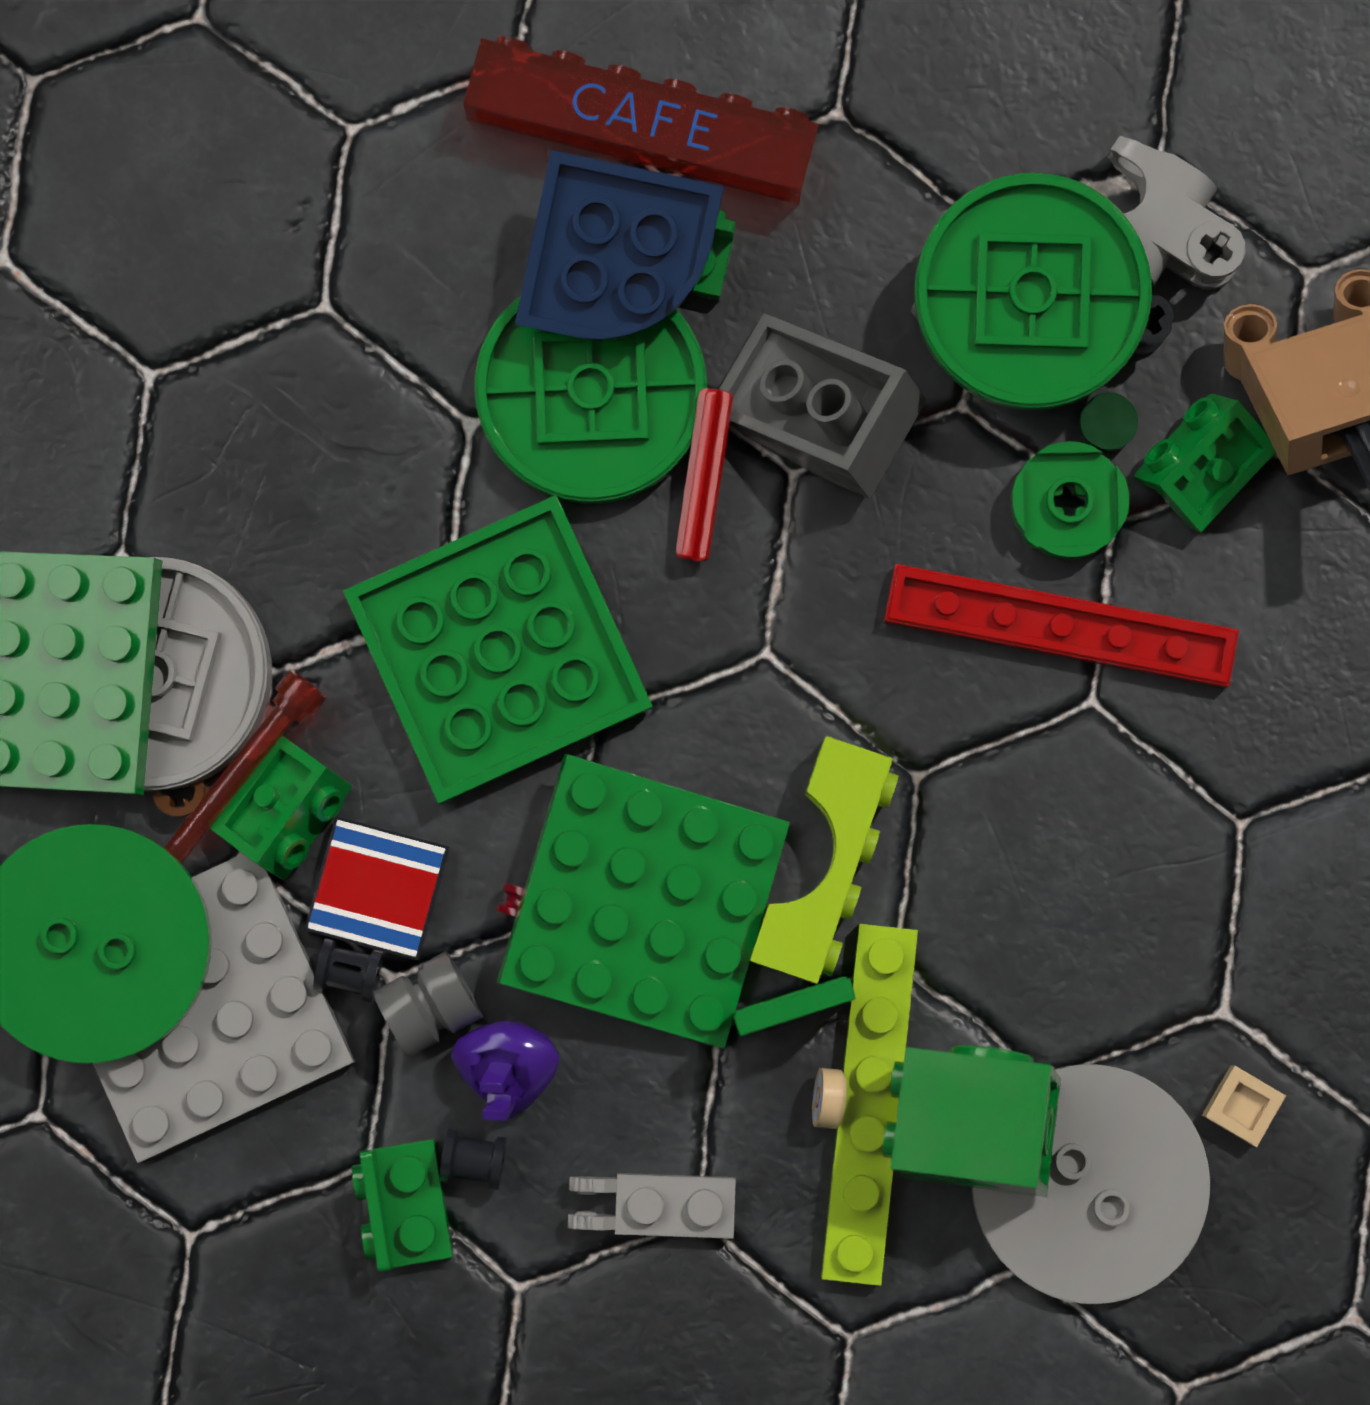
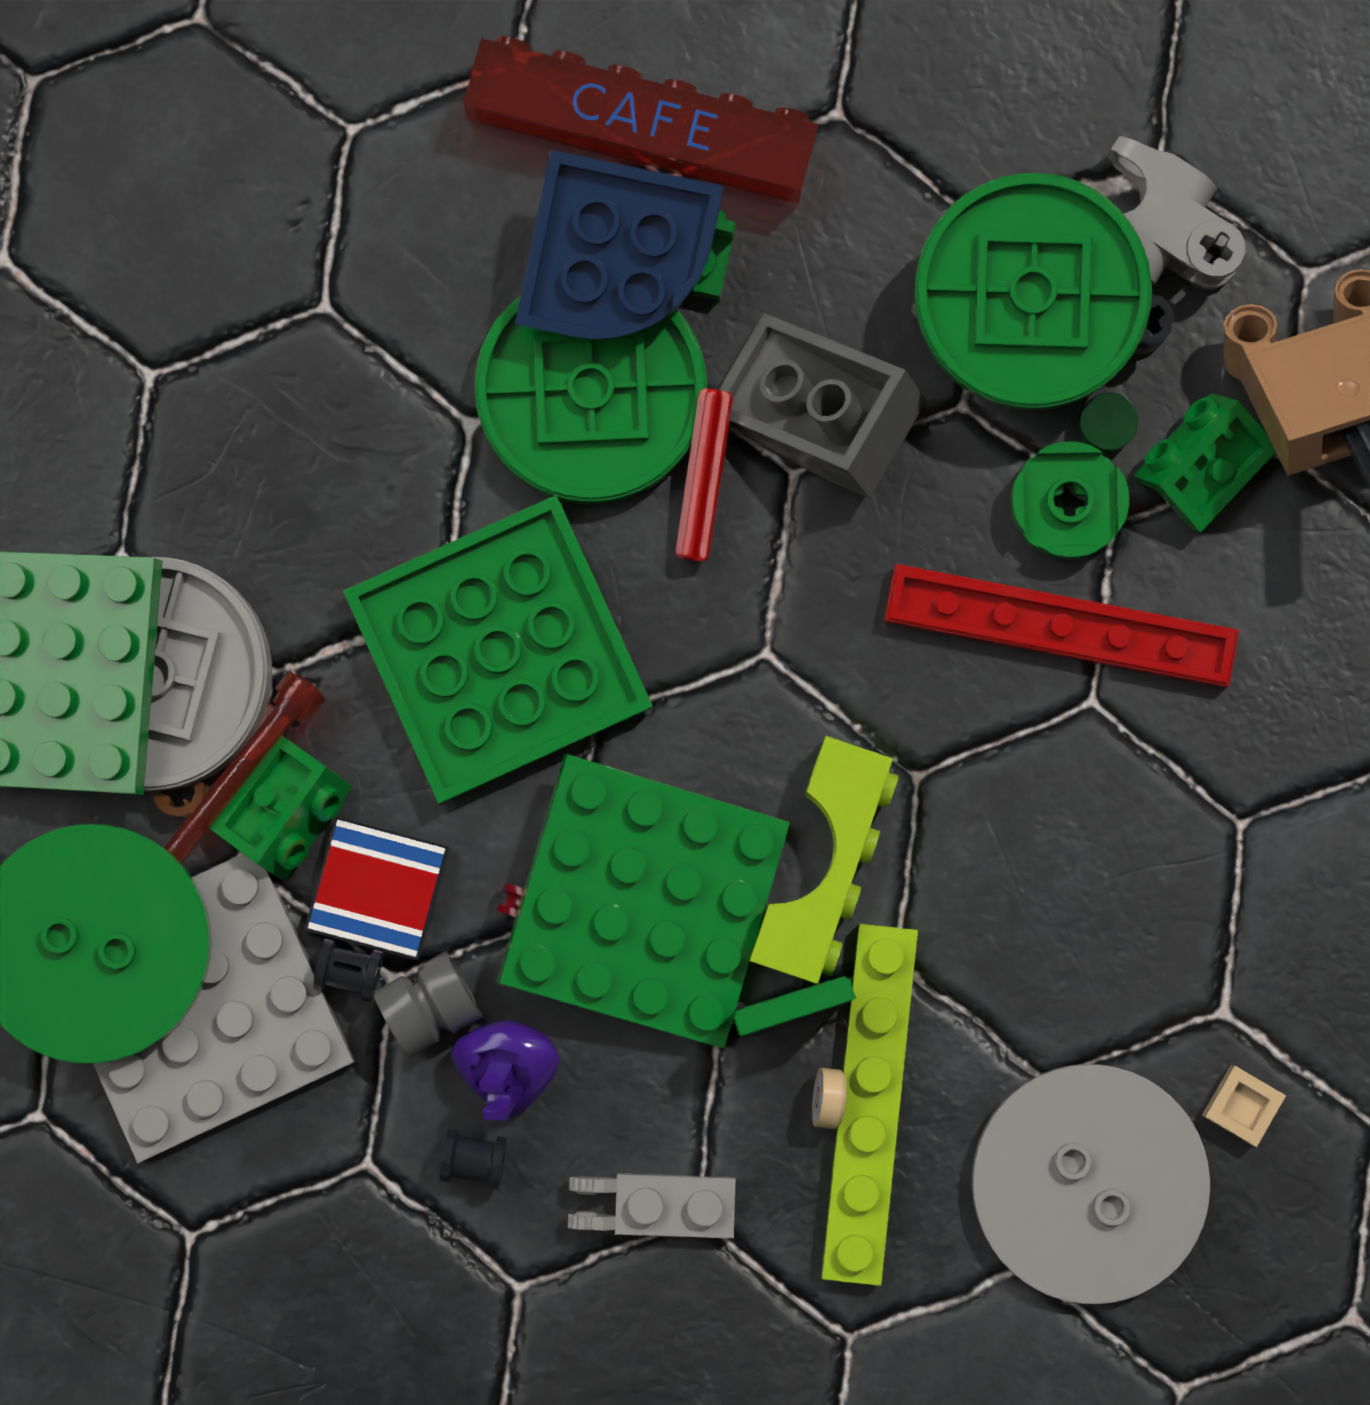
green bracket [352,1138,454,1272] -> none
green brick [883,1045,1061,1197] -> none

